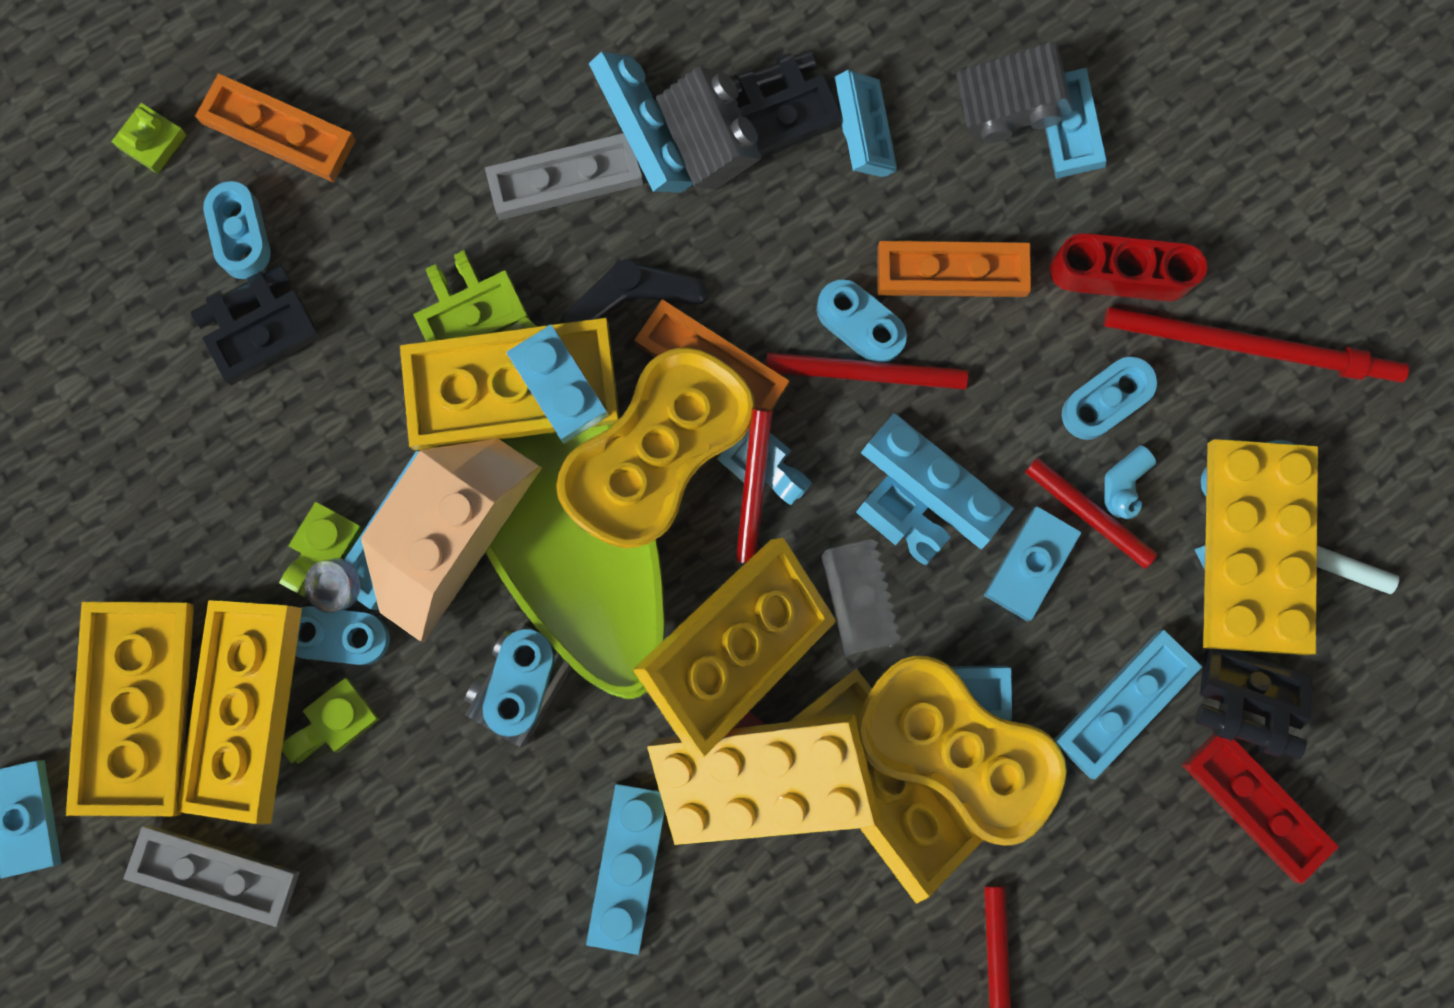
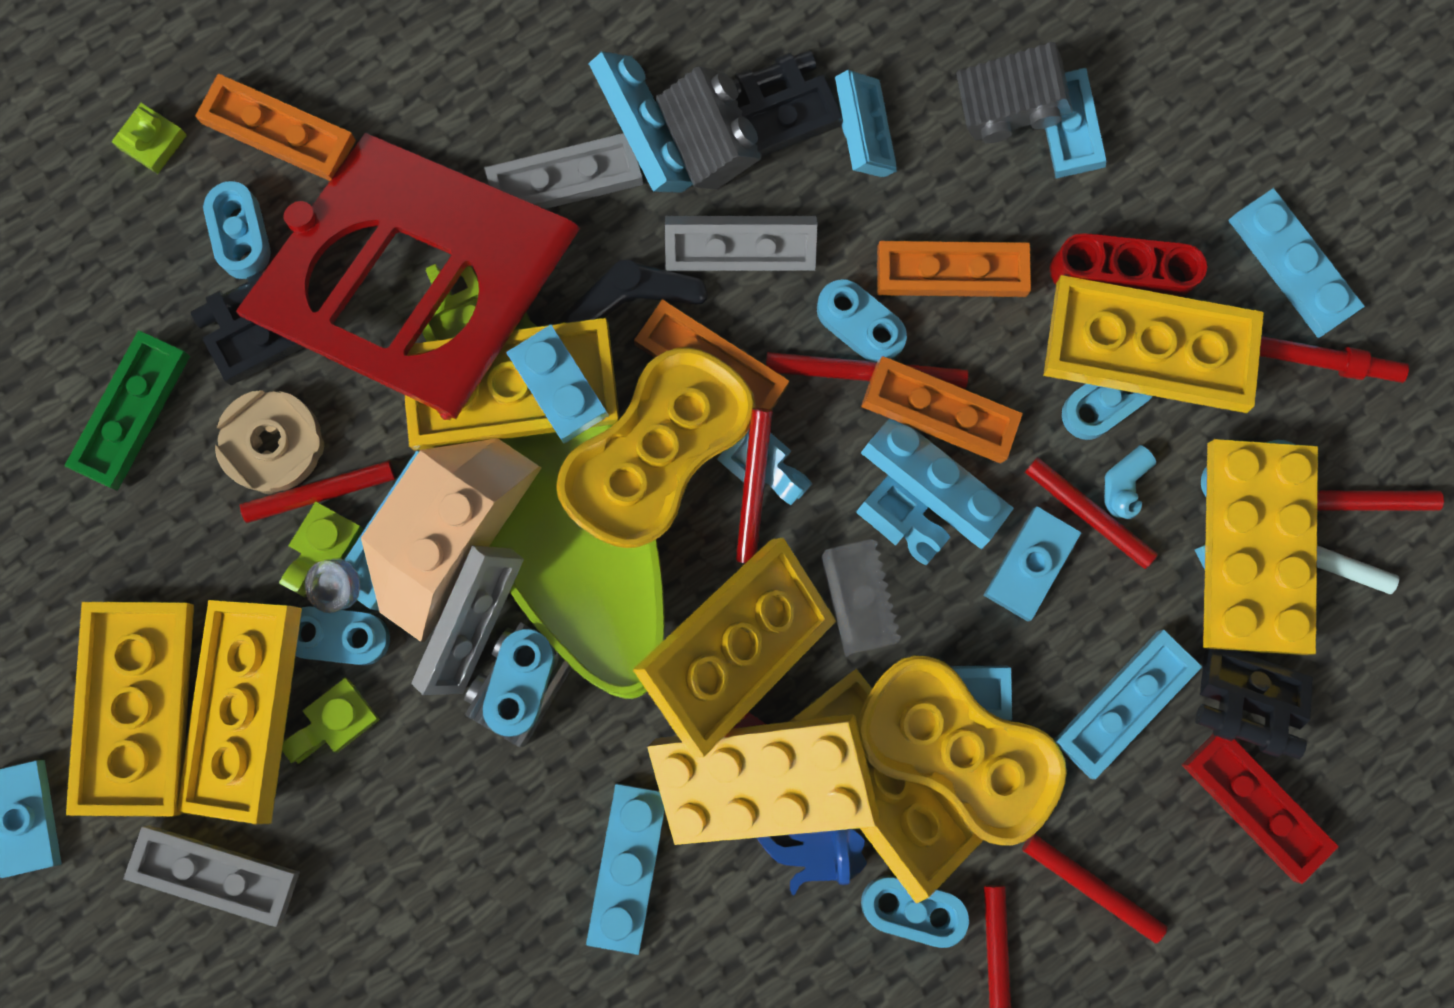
none -> green plate [64,330,190,491]
none -> tan plate [215,390,324,494]
none -> red door [236,133,580,420]
none -> red bar [240,460,396,523]
none -> light grey plate [411,546,524,695]
none -> light grey plate [665,216,817,271]
none -> blue piece [756,829,867,896]
none -> orange plate [861,356,1023,464]
none -> medium azure plate [861,875,969,948]
none -> red bar [1022,834,1168,944]
none -> yellow plate [1043,275,1264,413]
none -> medium azure plate [1228,188,1365,338]
none -> red bar [1317,490,1444,511]

